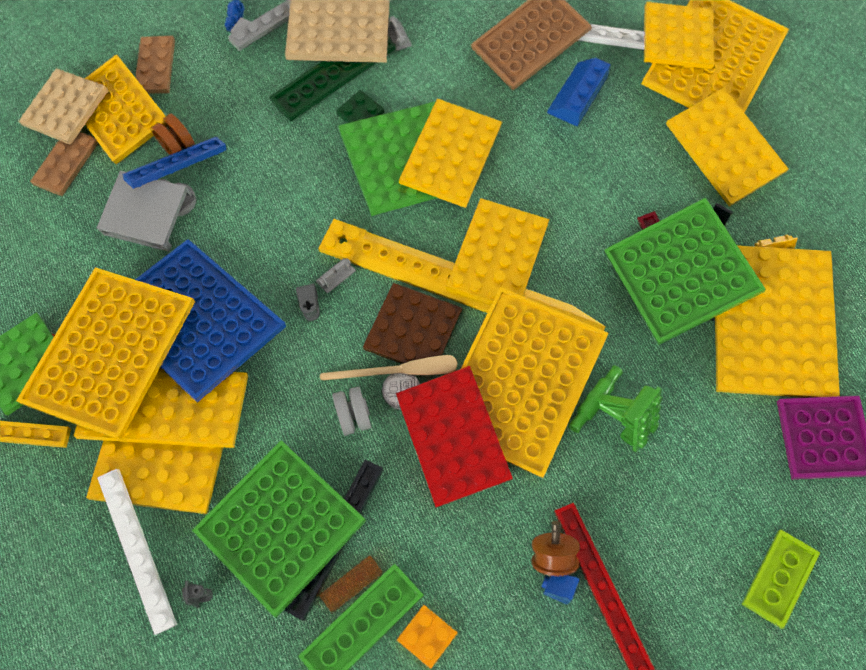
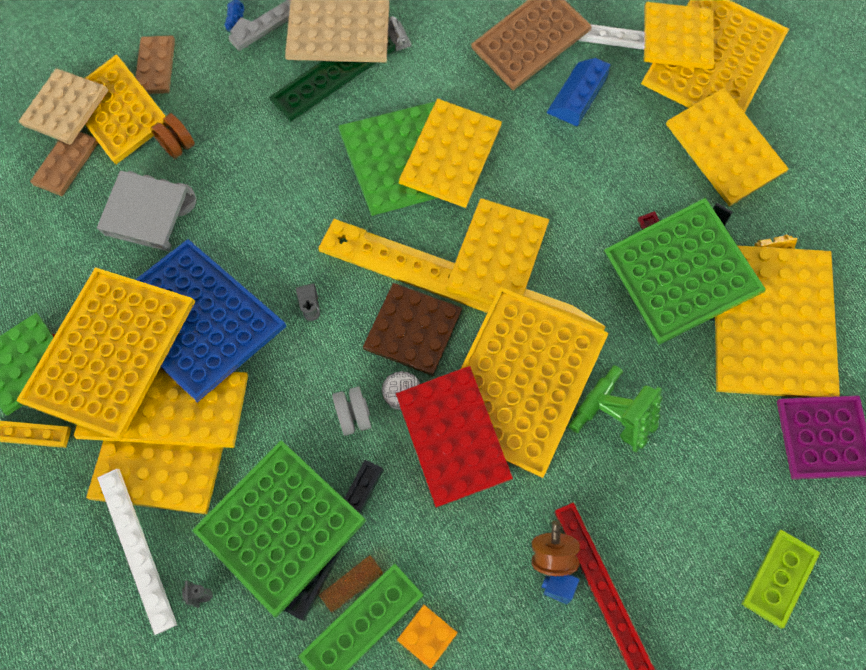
blue plate [123,137,226,189] -> none
light grey hinge [316,258,356,294] -> none
tan piece [320,355,457,380] -> none
dark green plate [336,90,385,123] -> none

